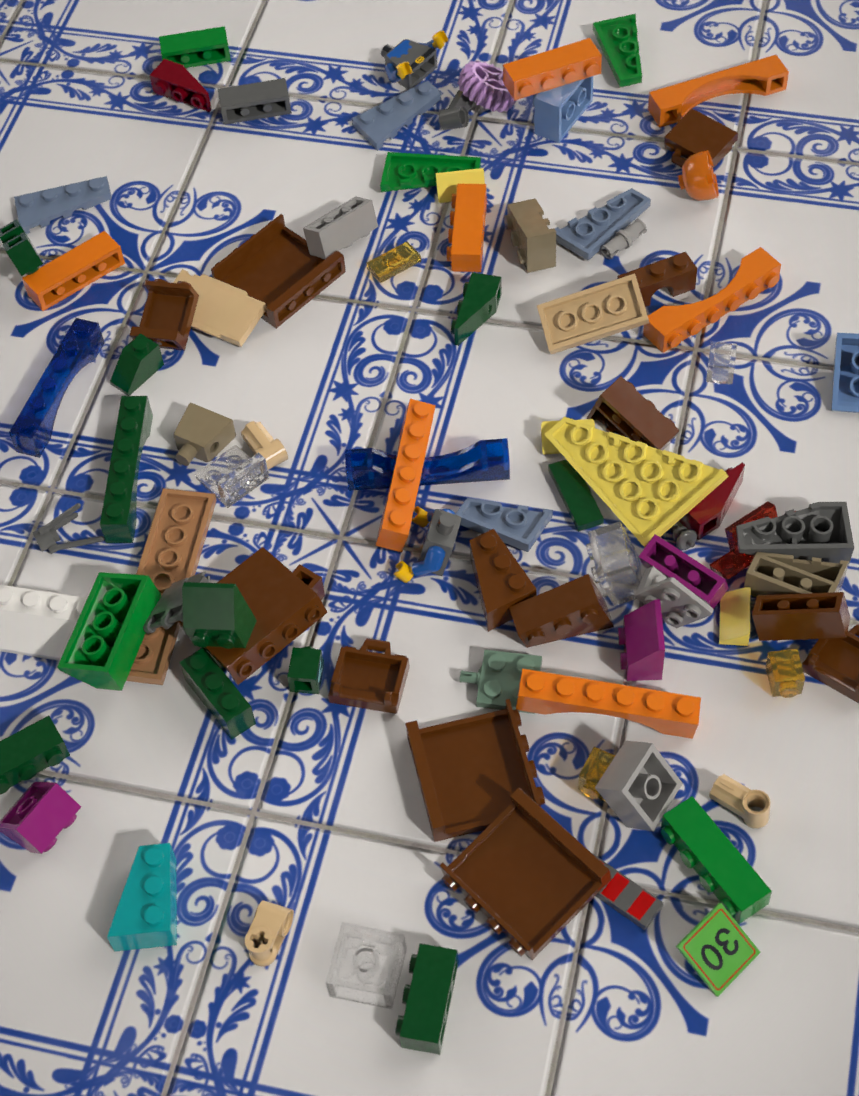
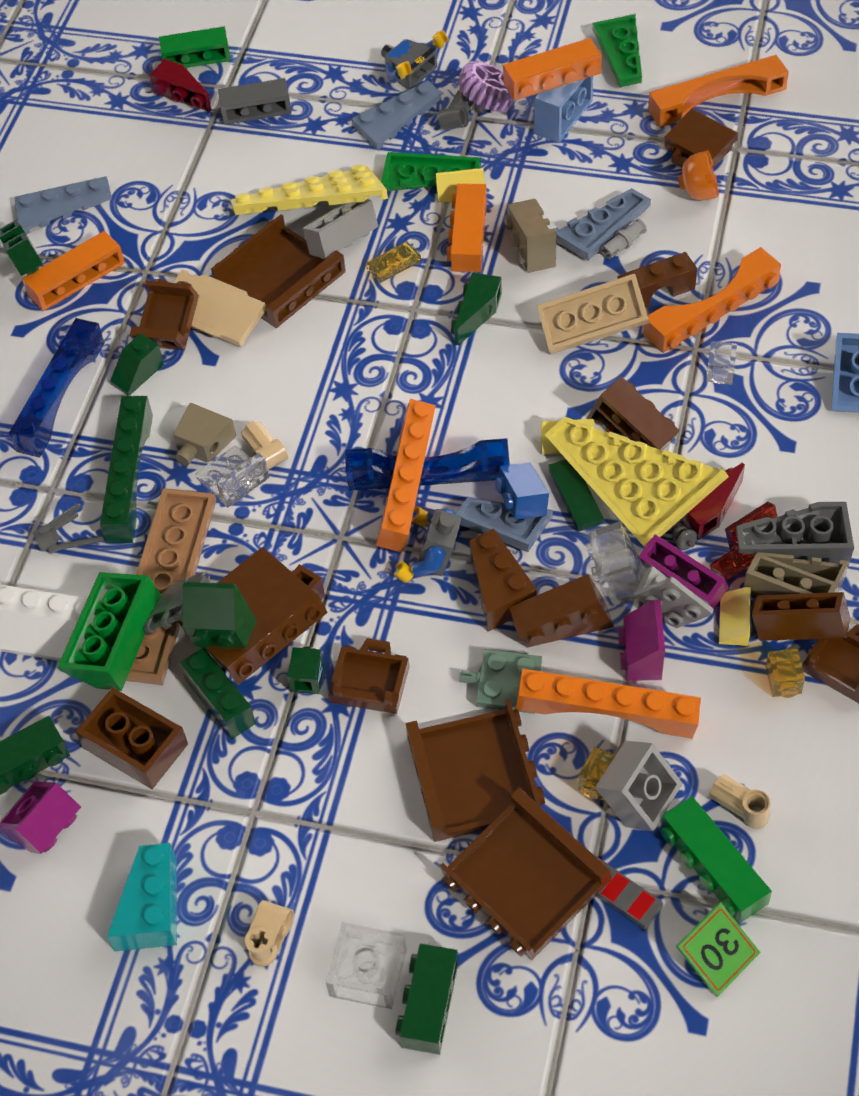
none -> reddish brown brick [75,687,188,790]
none -> light yellow wing [230,164,388,215]
none -> blue brick [495,462,549,520]

